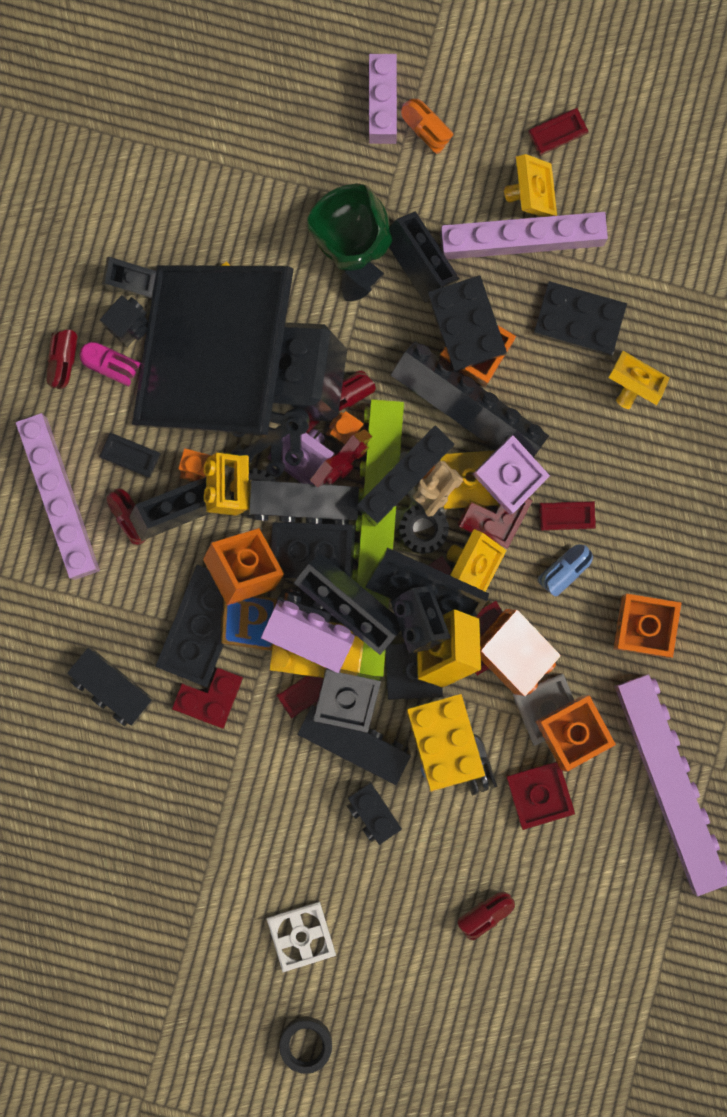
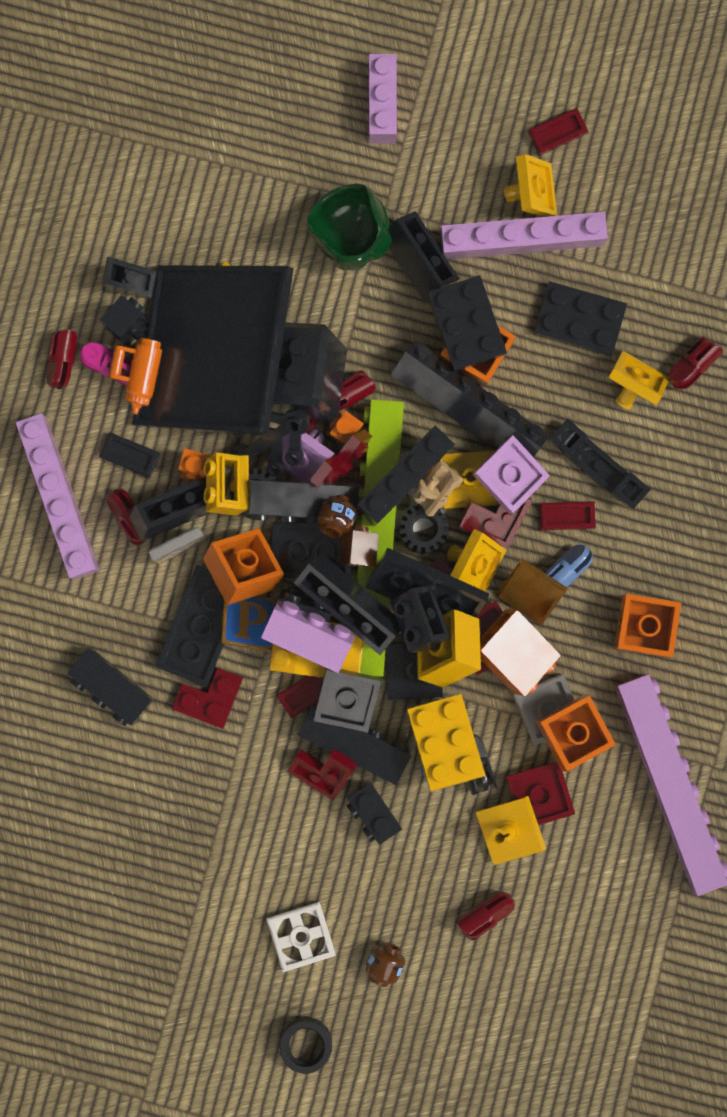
black tile [341,262,384,301] -> none
orange arm [401,98,454,154] -> none
none -> orange piece [108,338,162,414]
none -> light grey tile [149,527,208,564]
none -> dark red plate [287,749,357,801]
none -> reddish brown head [317,495,357,538]
none -> brick [339,526,379,568]
none -> reddish brown head [365,942,406,987]
none -> yellow tile [476,796,546,865]
none -> pearl gold piece [496,558,568,625]
none -> black slope [549,418,651,510]
none -> dark red arm [669,336,723,390]

